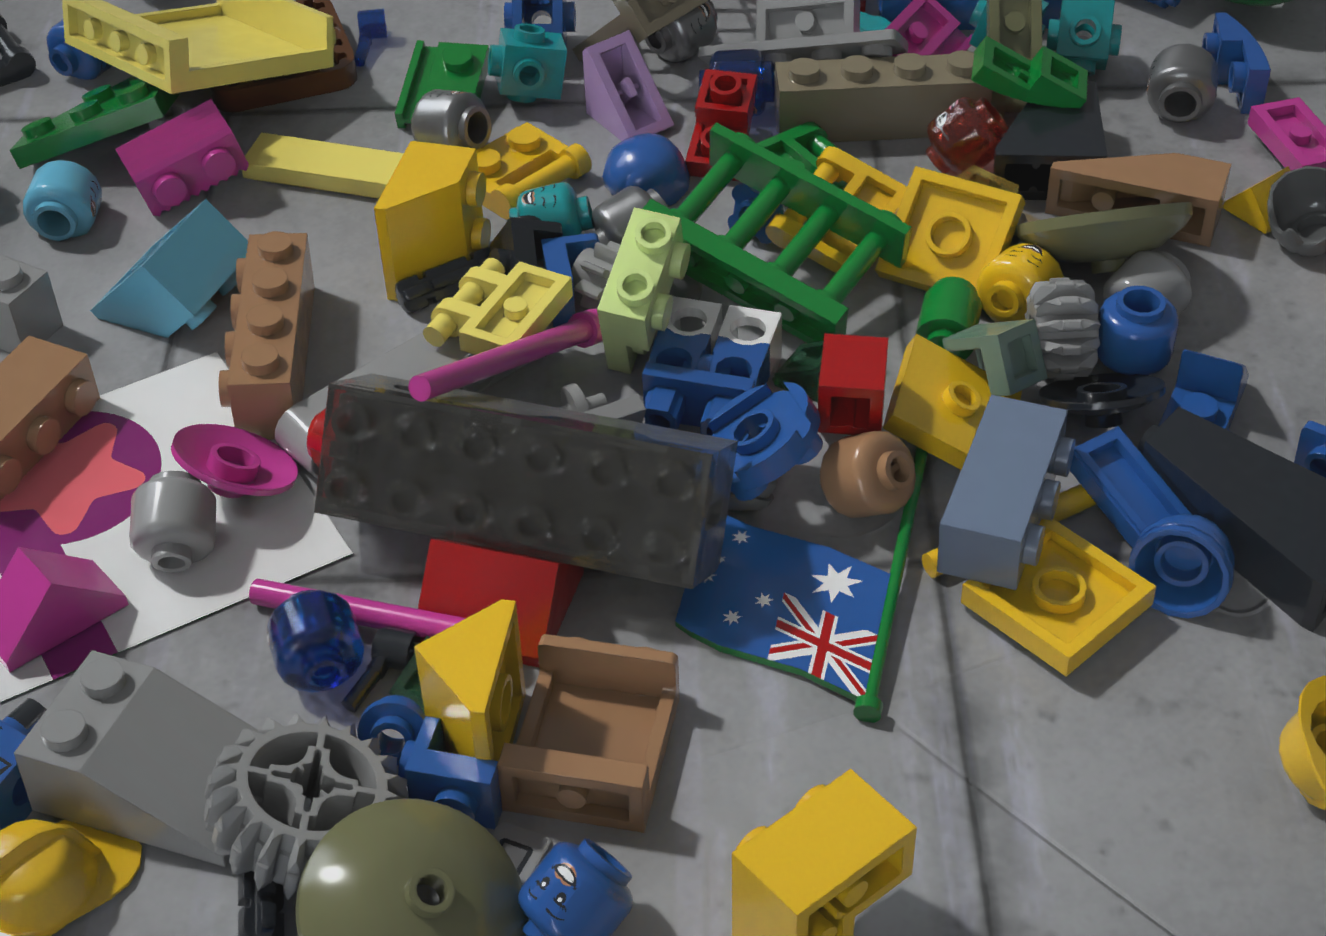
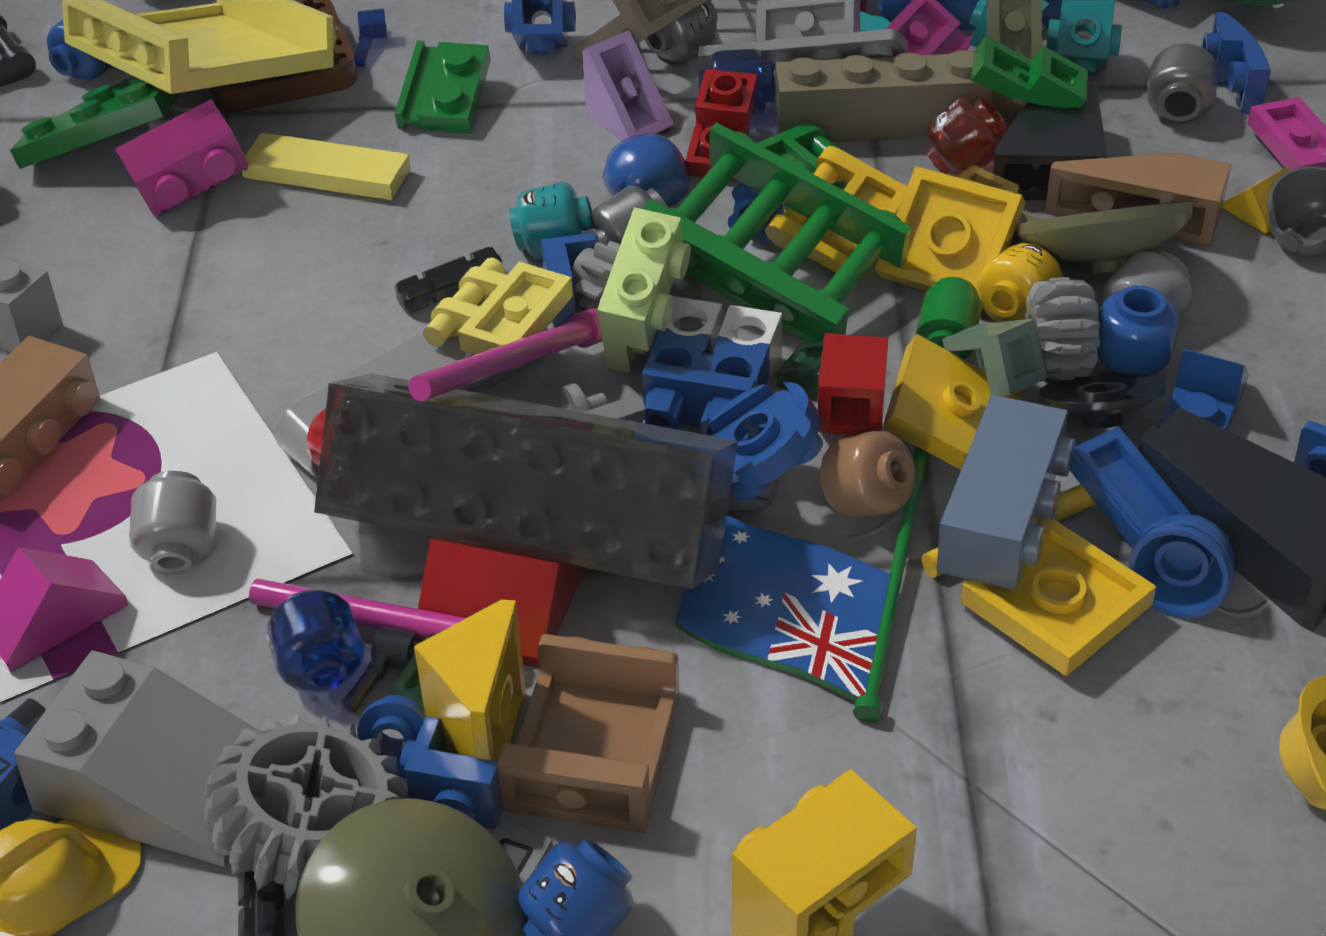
medium azure head [23,160,102,241] -> none
medium azure slope [90,199,248,338] -> none
dark pink dish [171,424,298,498] -> none
medium nougat brick [218,231,315,440] -> none
yellow slope [374,141,491,301] -> none
flat silver head [411,89,492,150] -> none
yellow plate [476,122,592,219] -> none
teal brick [488,23,567,103] -> none
black bracket [488,215,563,275] -> none

